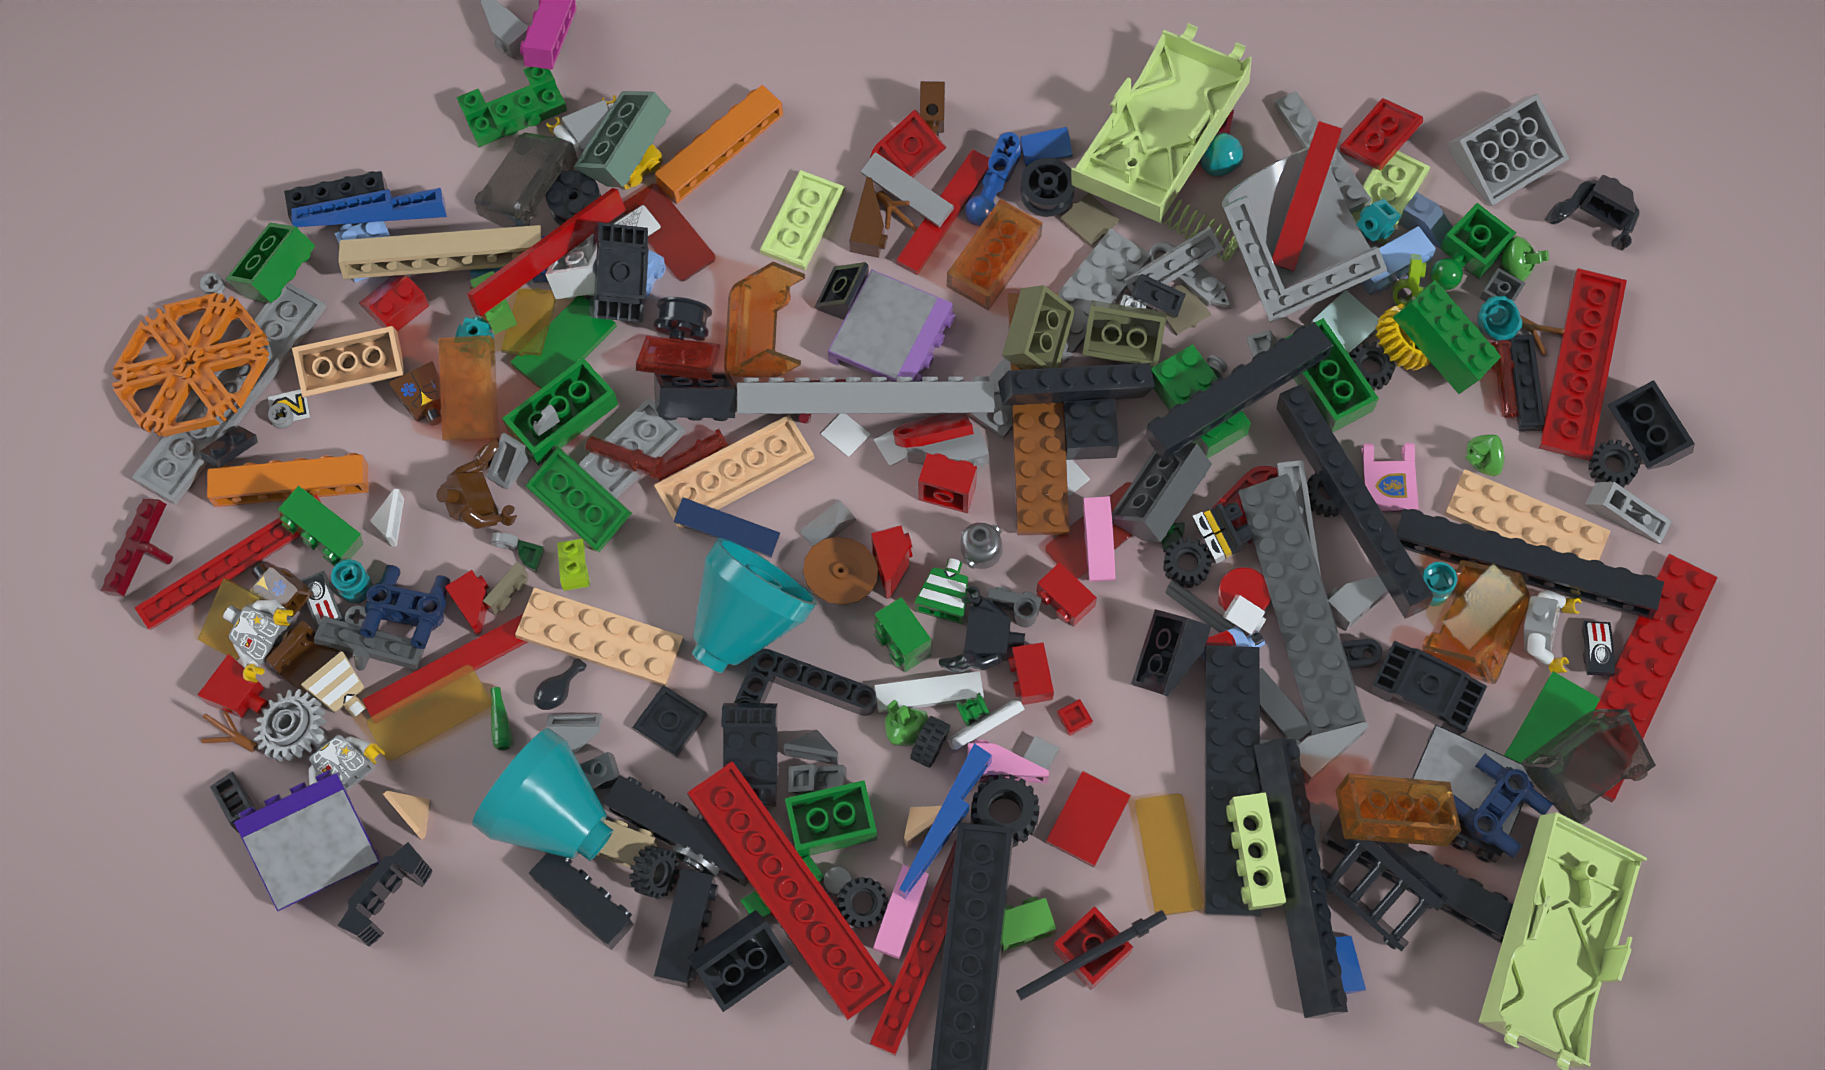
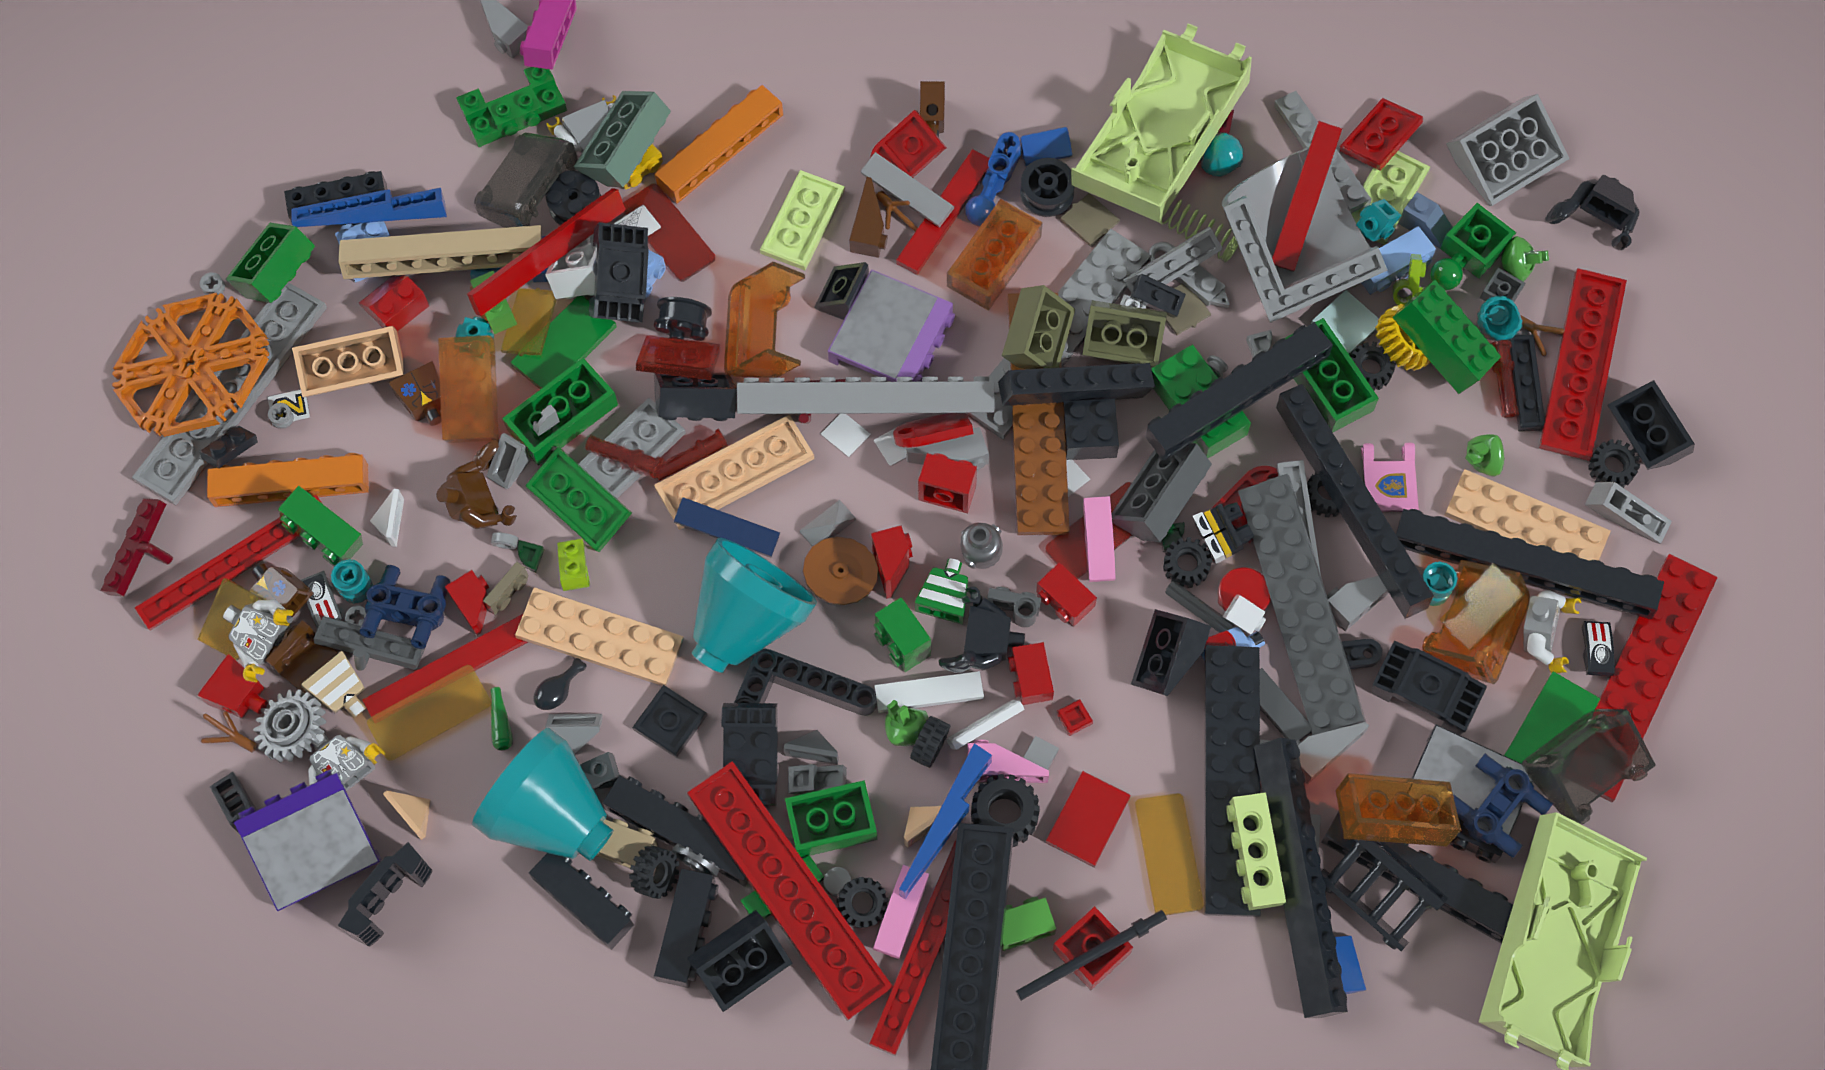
green bush [956,693,990,727] -> none

